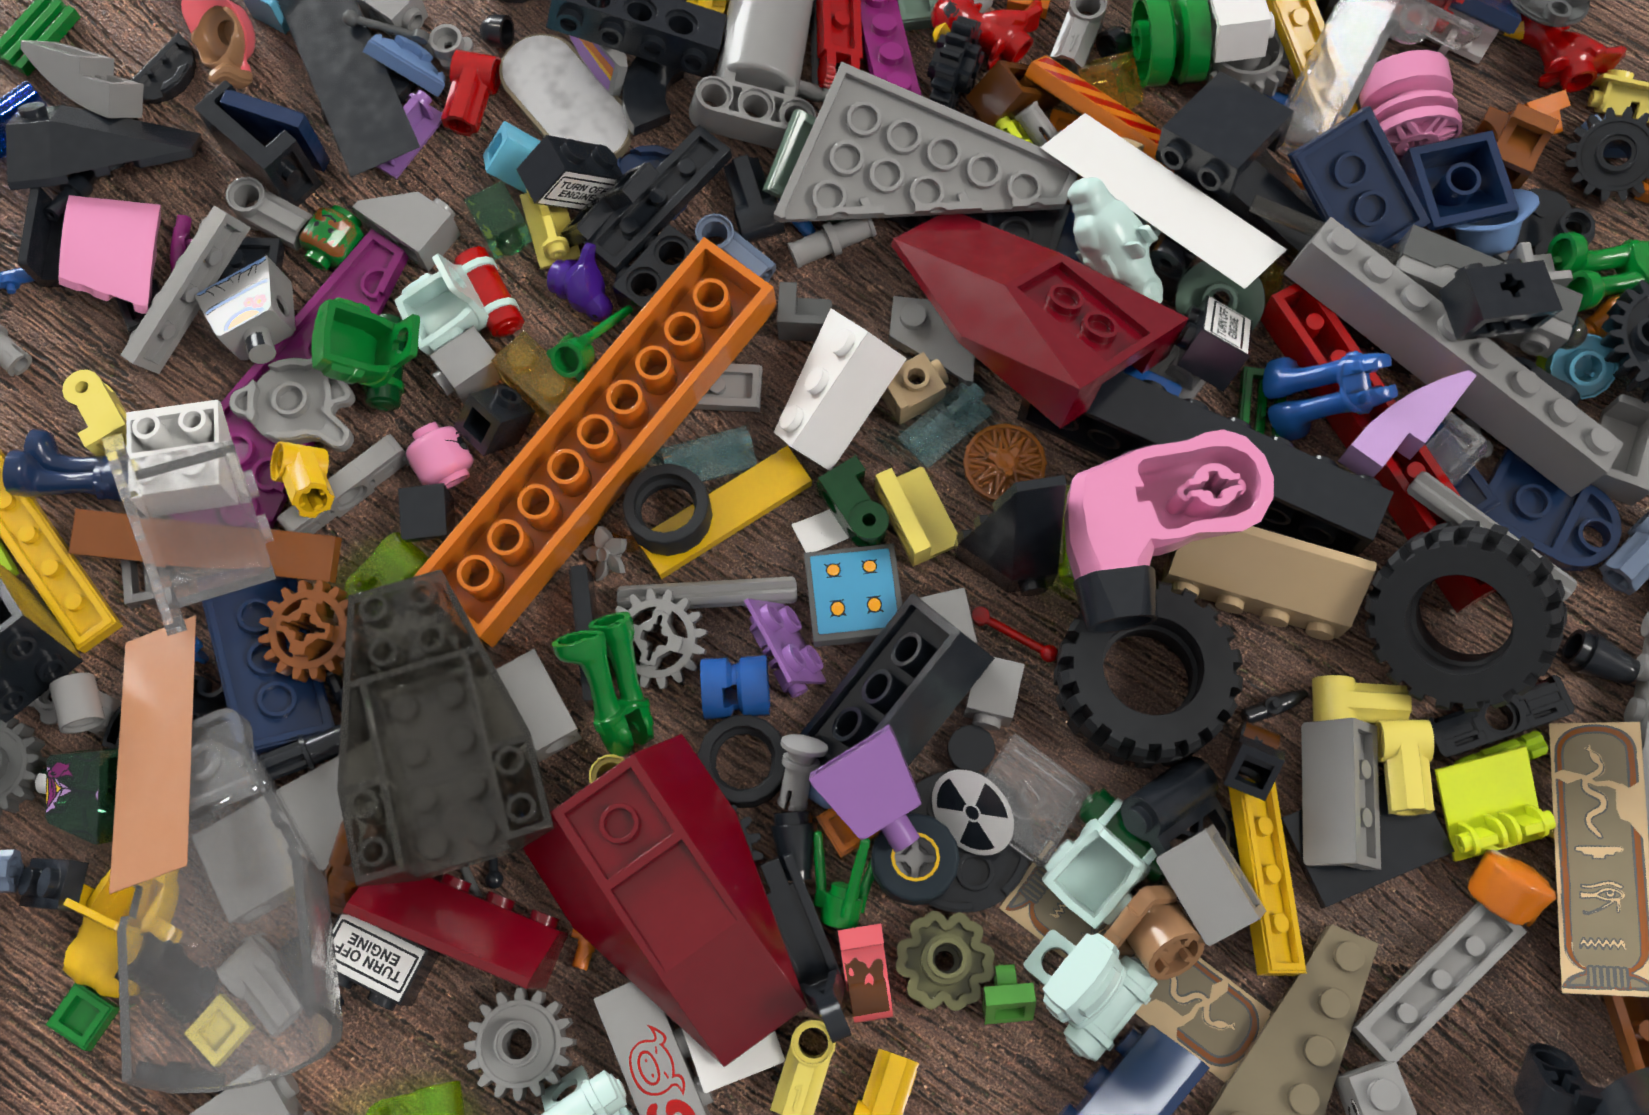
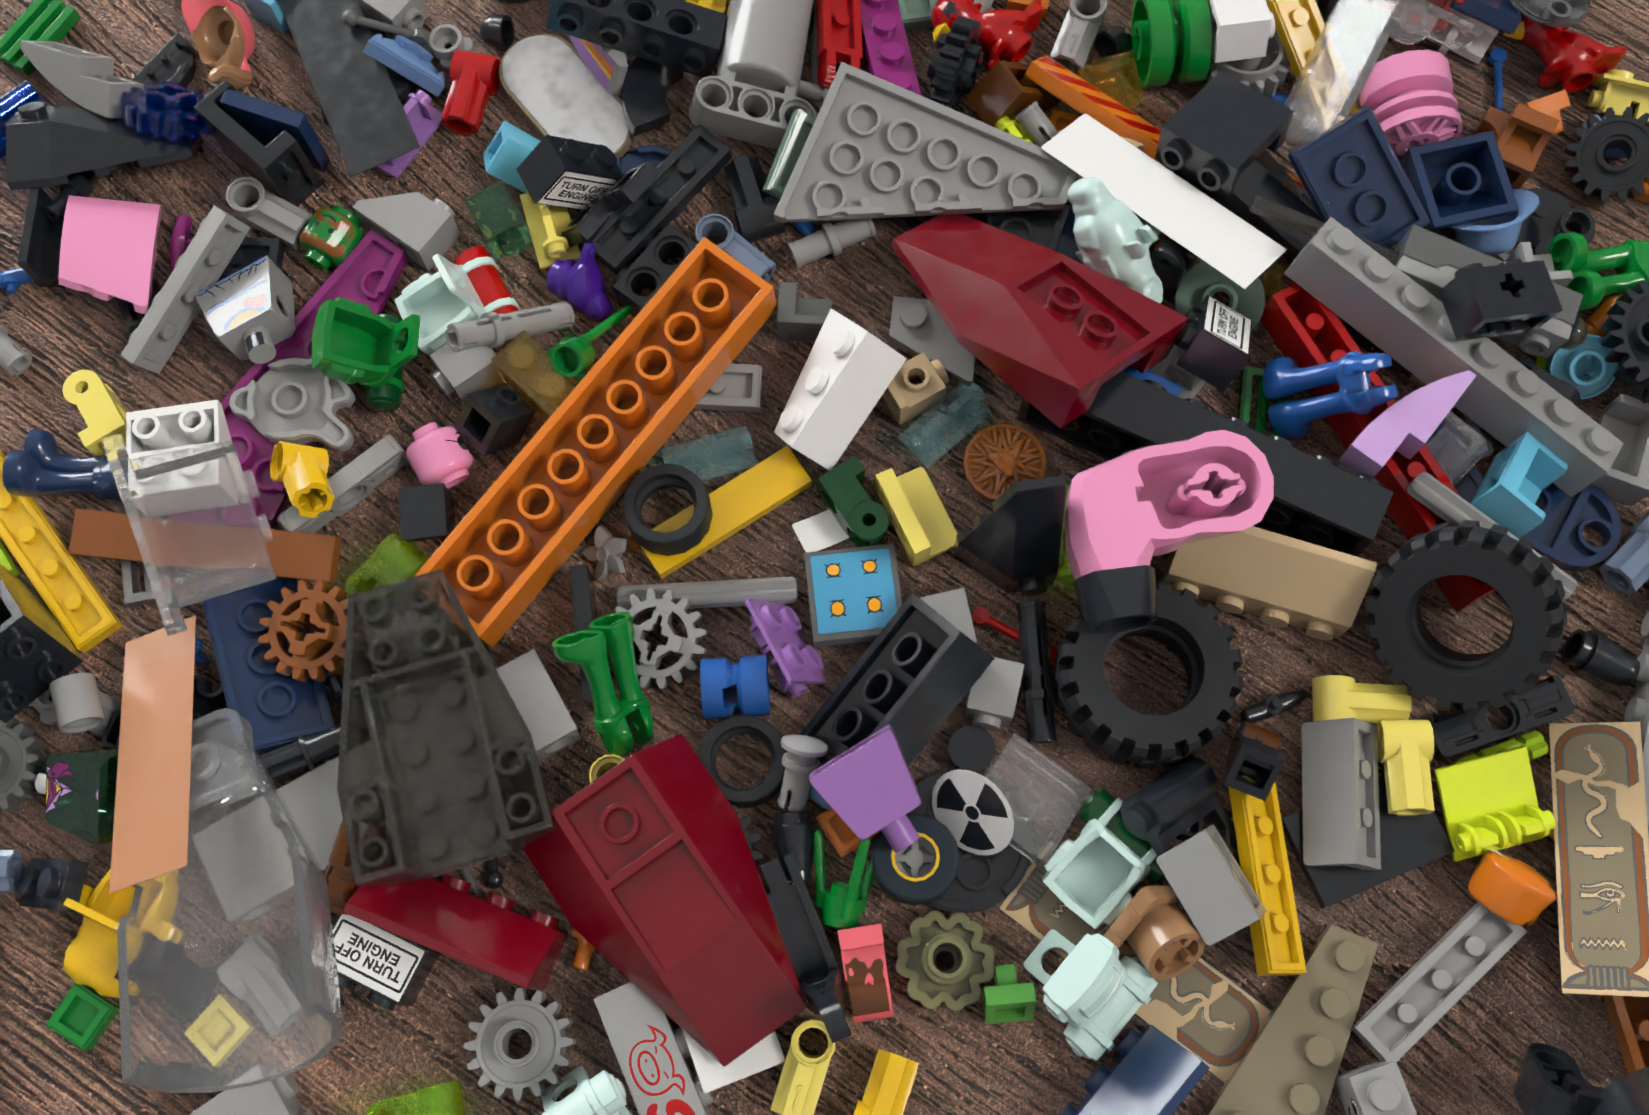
none -> clear blue gear [121,81,210,141]
none -> light grey pin [445,301,575,352]
none -> black pin [1016,601,1057,744]
none -> medium azure panel [1471,431,1568,539]
none -> blue hinge [1488,48,1507,113]

